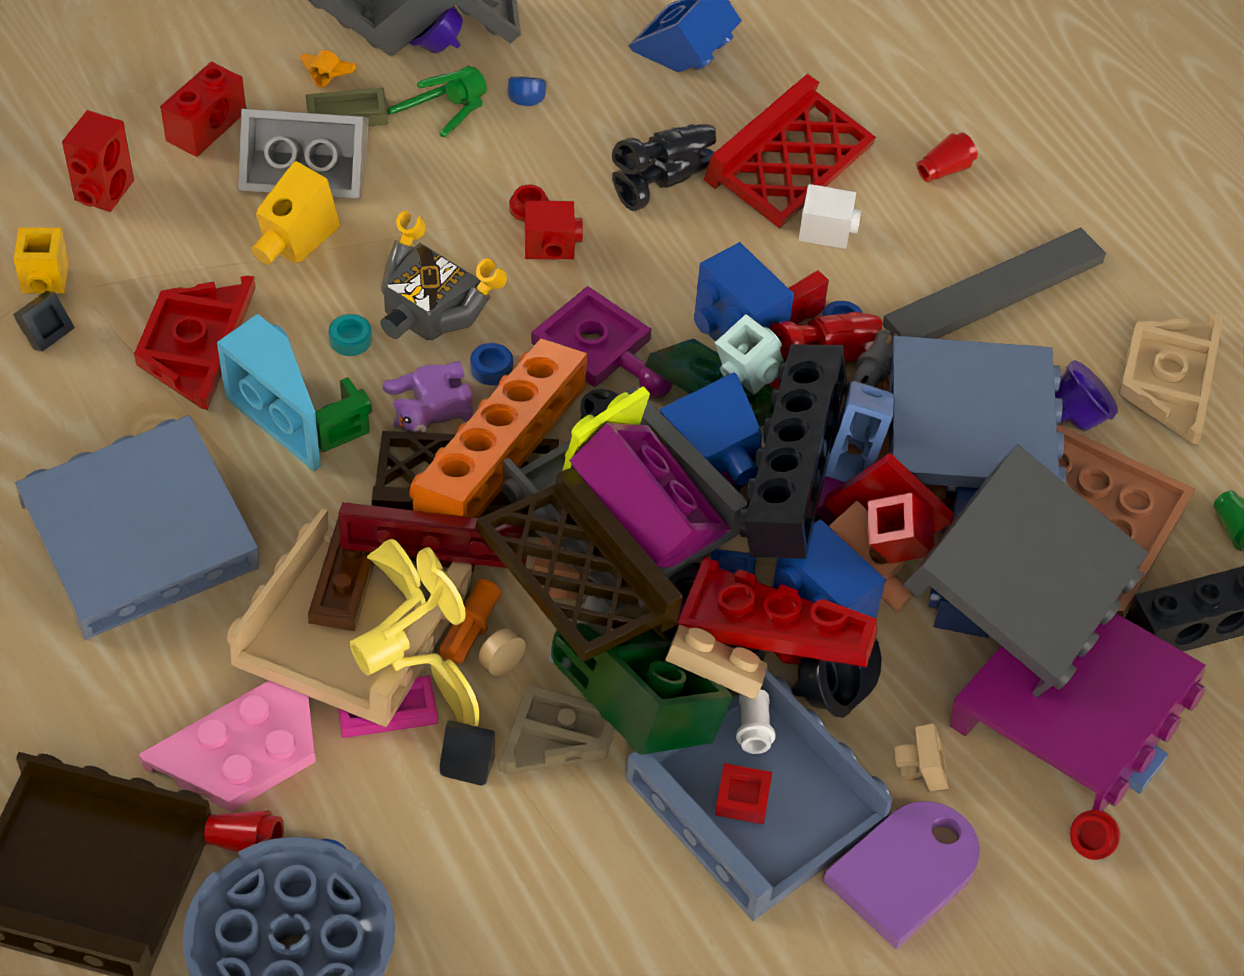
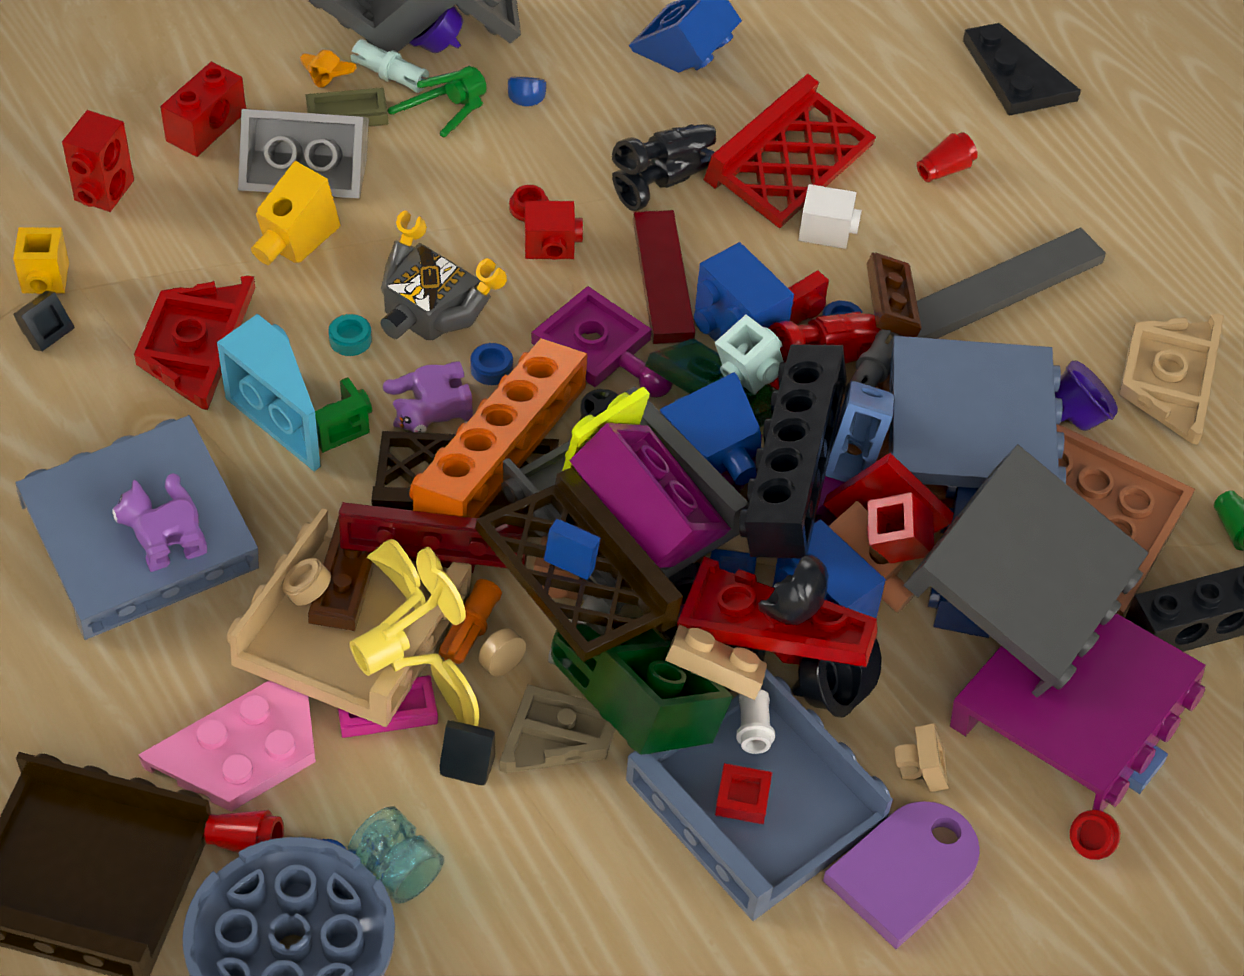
none -> medium lavender animal [112,473,207,572]
none -> tan tile [282,558,331,605]
none -> clear light blue wheel [348,806,444,904]
none -> light aqua pin [351,39,429,93]
none -> blue tile [544,519,600,580]
none -> dark red tile [633,210,696,344]
none -> black hair [758,554,829,625]
none -> reddish brown tile [867,252,922,337]
none -> black wing [963,23,1081,116]

